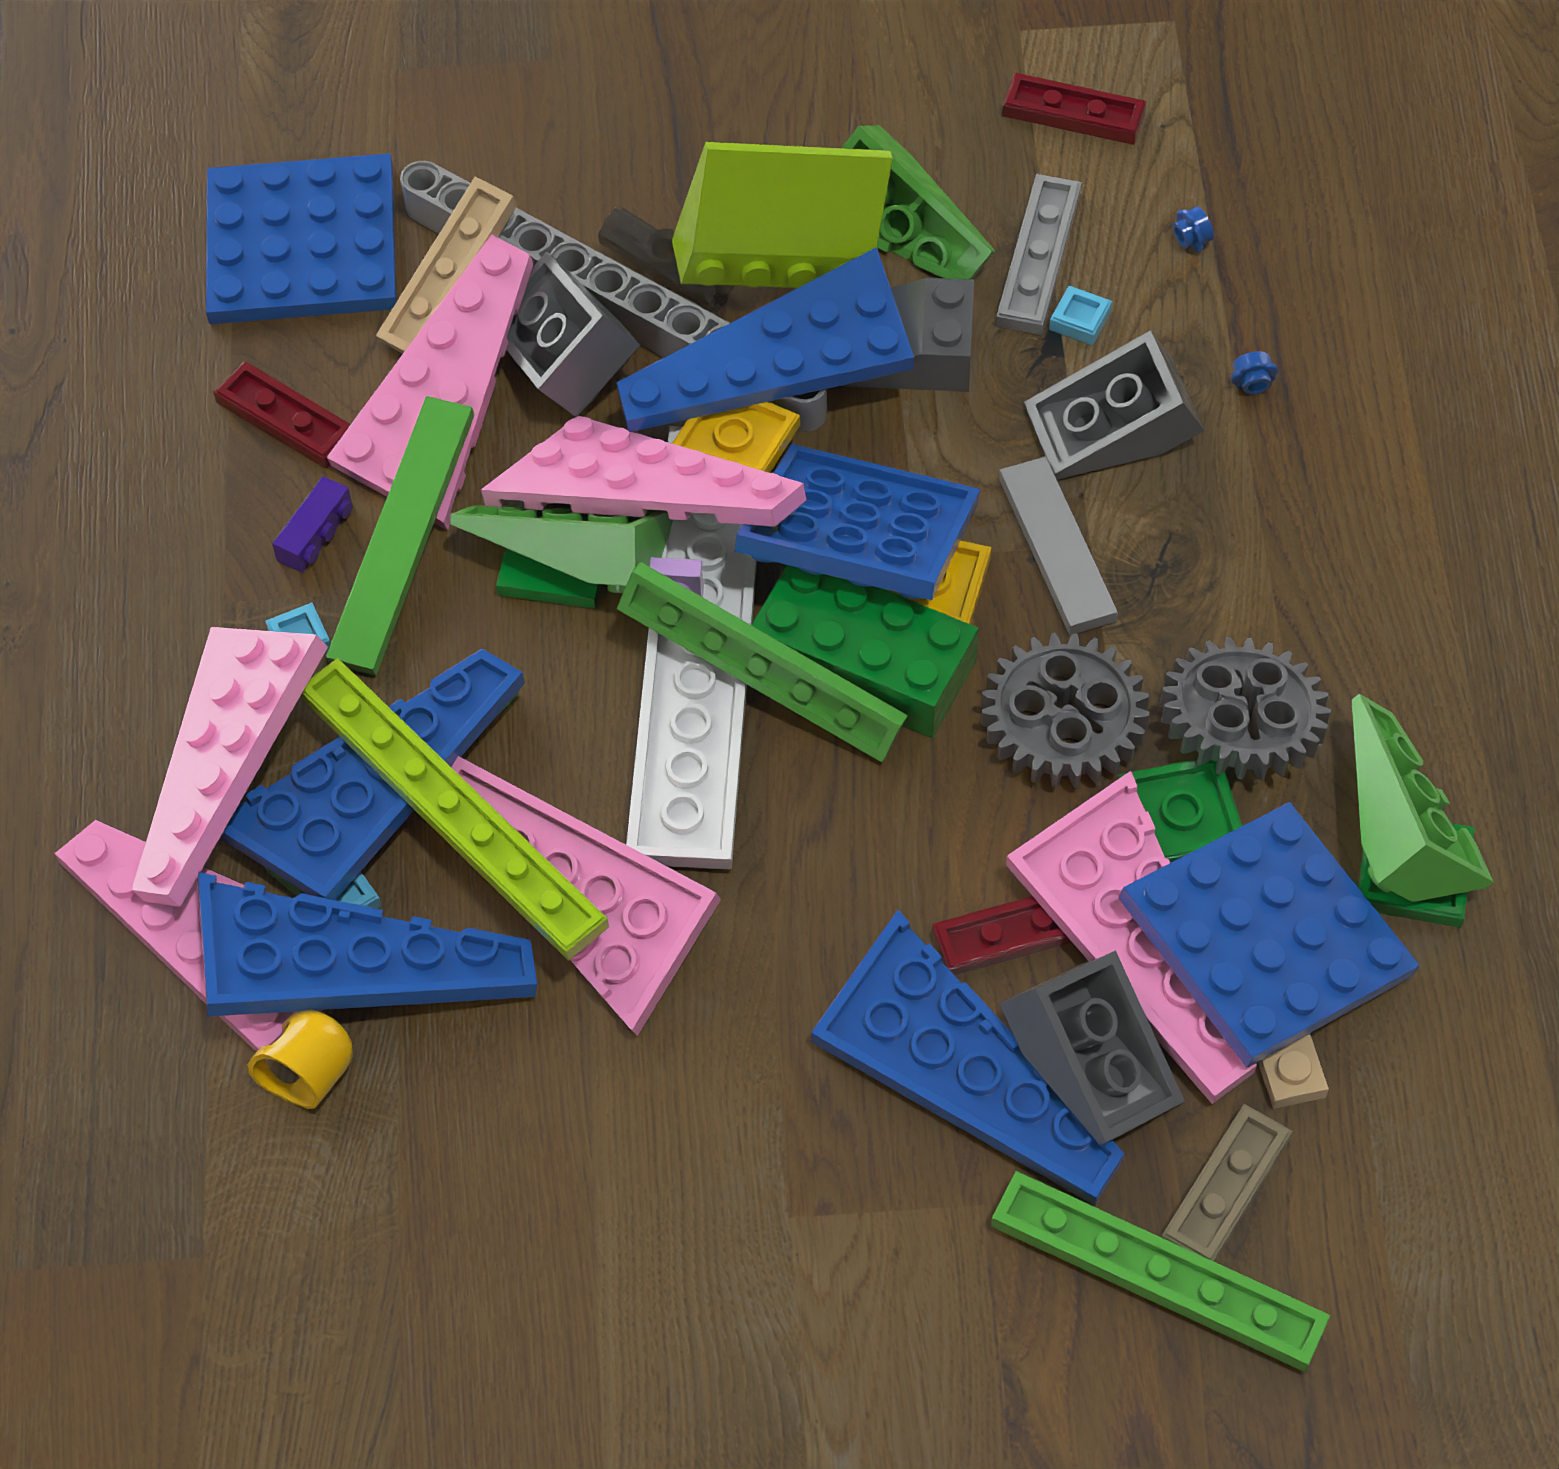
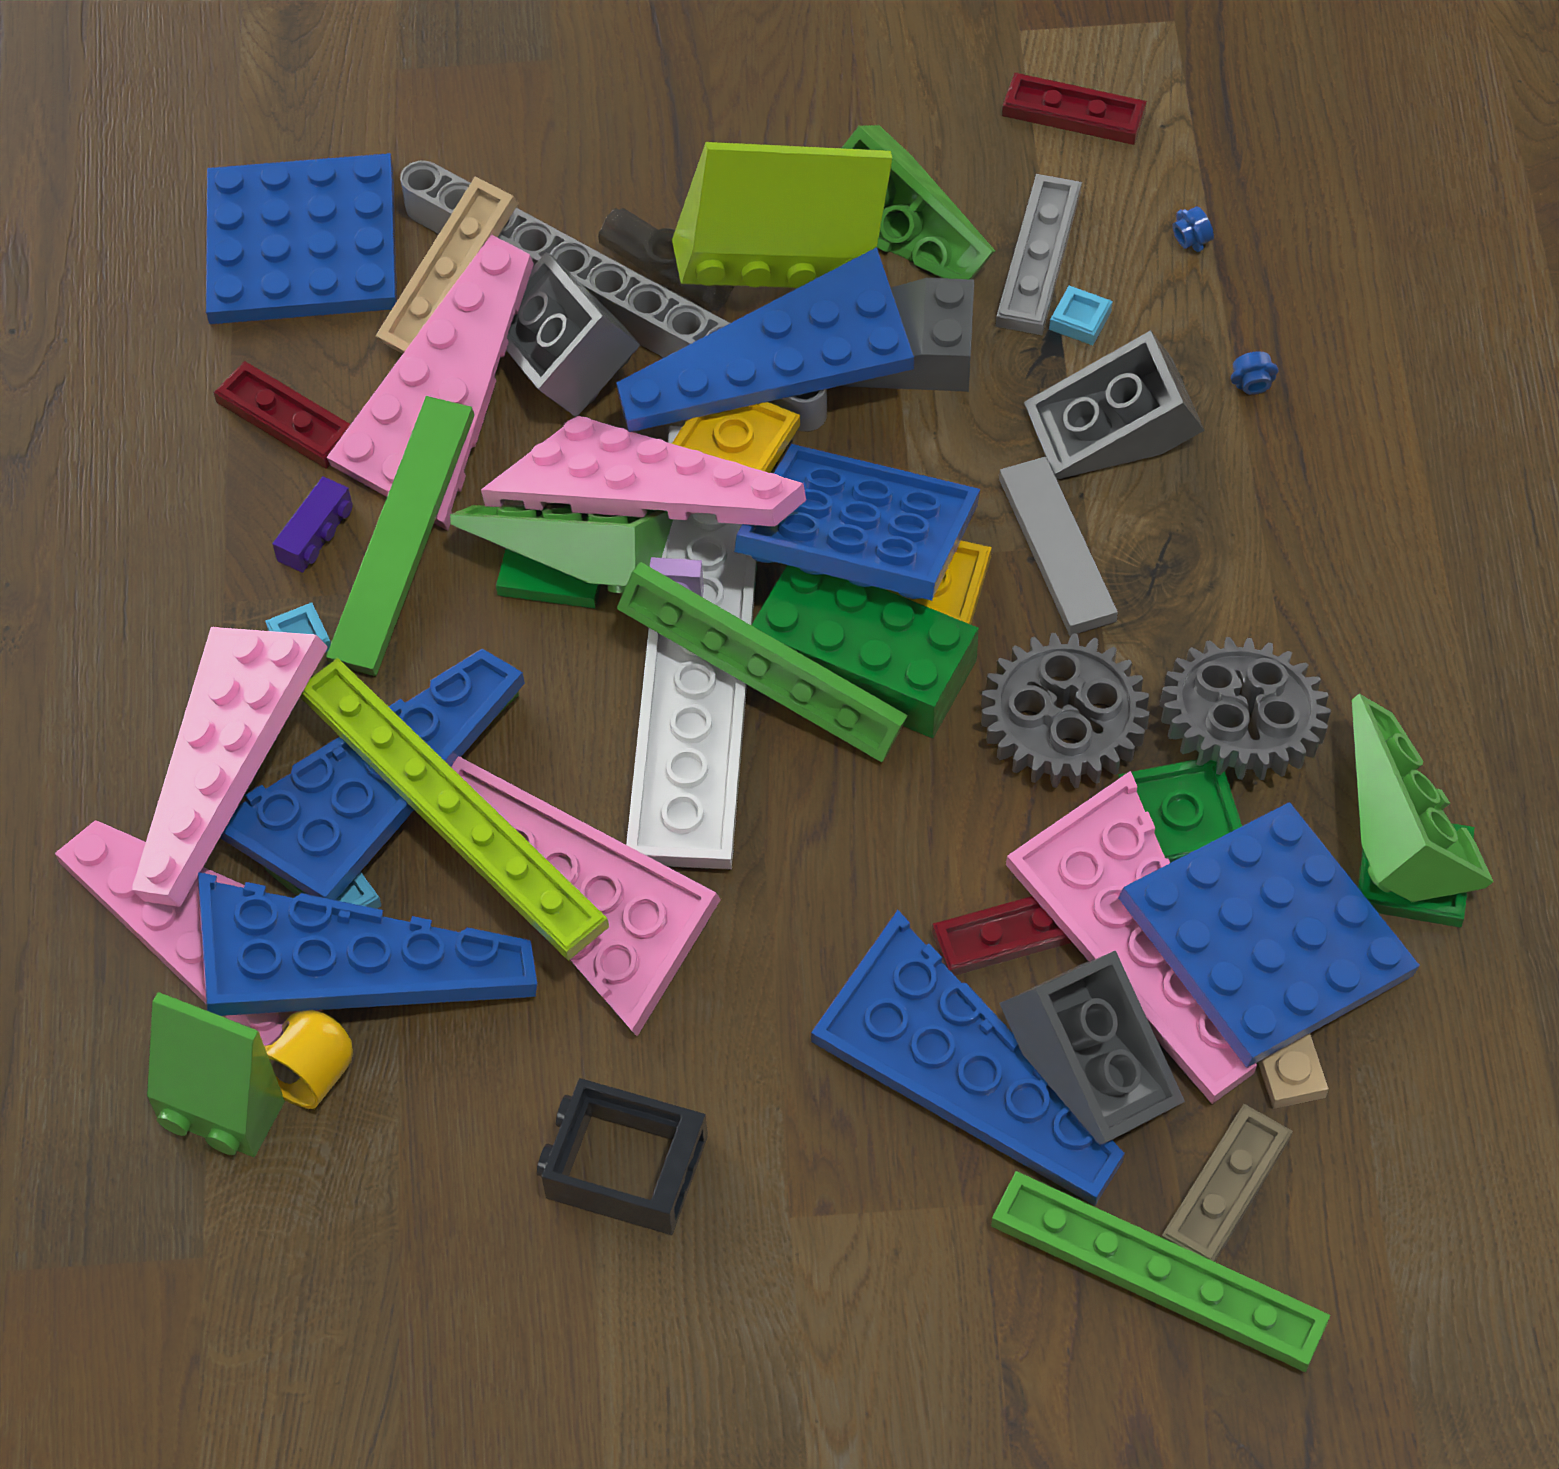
none -> bright green slope [147,992,285,1158]
none -> black window [537,1078,708,1236]

